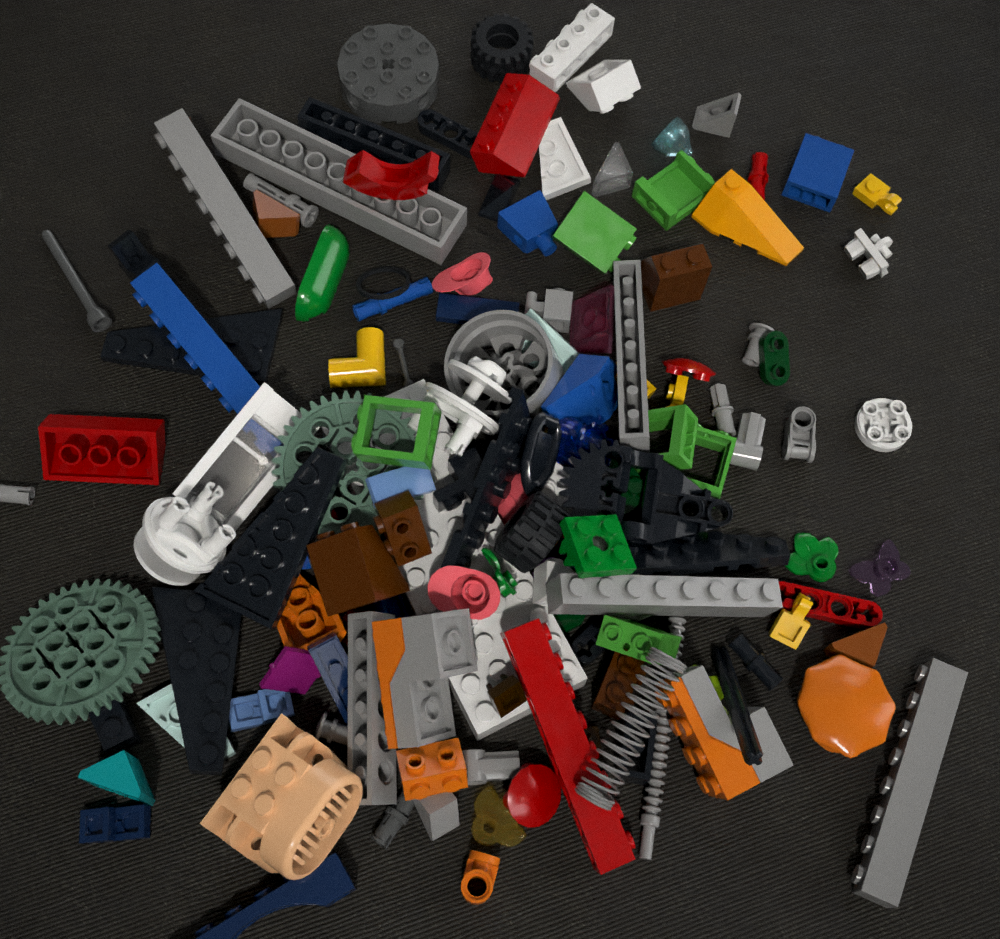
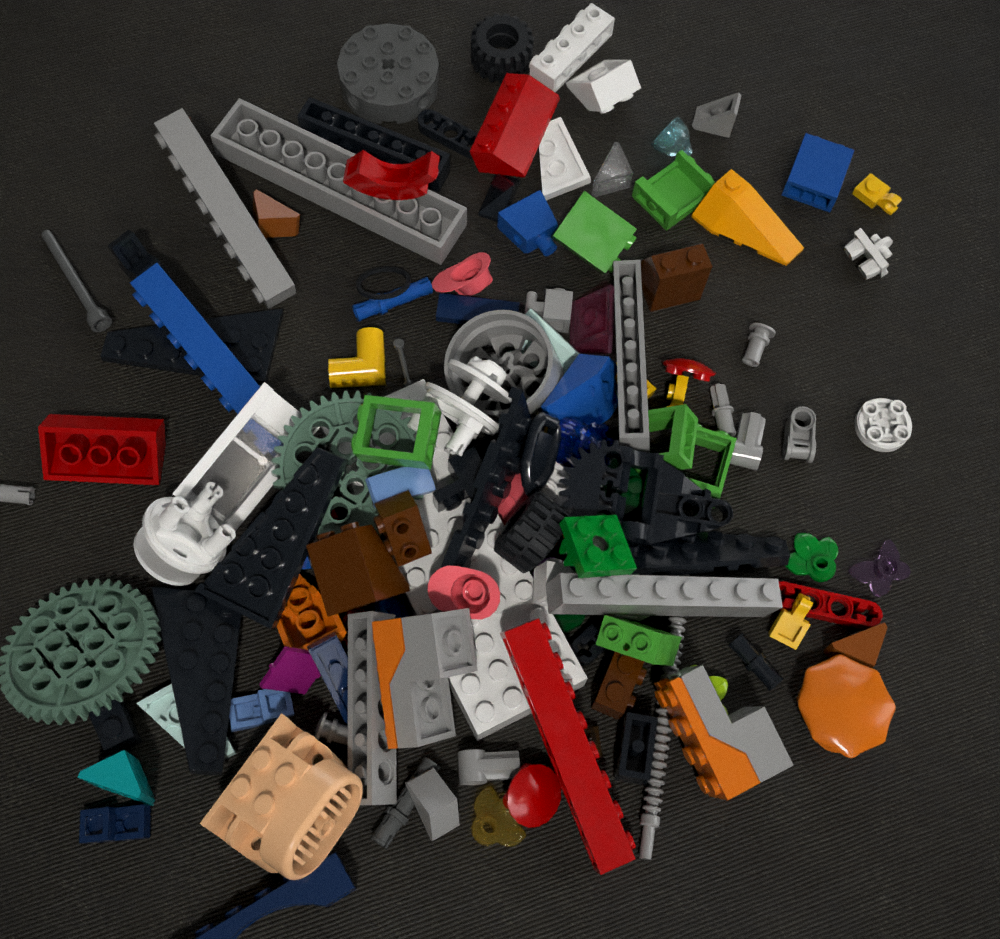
light grey pin [243,173,319,228] -> none
green brick [295,224,349,321] -> none
orange brick [396,738,468,801] -> none
orange piece [461,850,501,905] -> none
green plate [481,548,518,598] -> none
dark brown tile [486,674,527,718] -> none
light grey piece [574,647,687,811] -> none
black axle [711,646,763,766] -> none
red pin [748,152,769,201] -> none
dark green plate [759,331,790,386] -> none
light grey brick [851,658,968,908] -> none

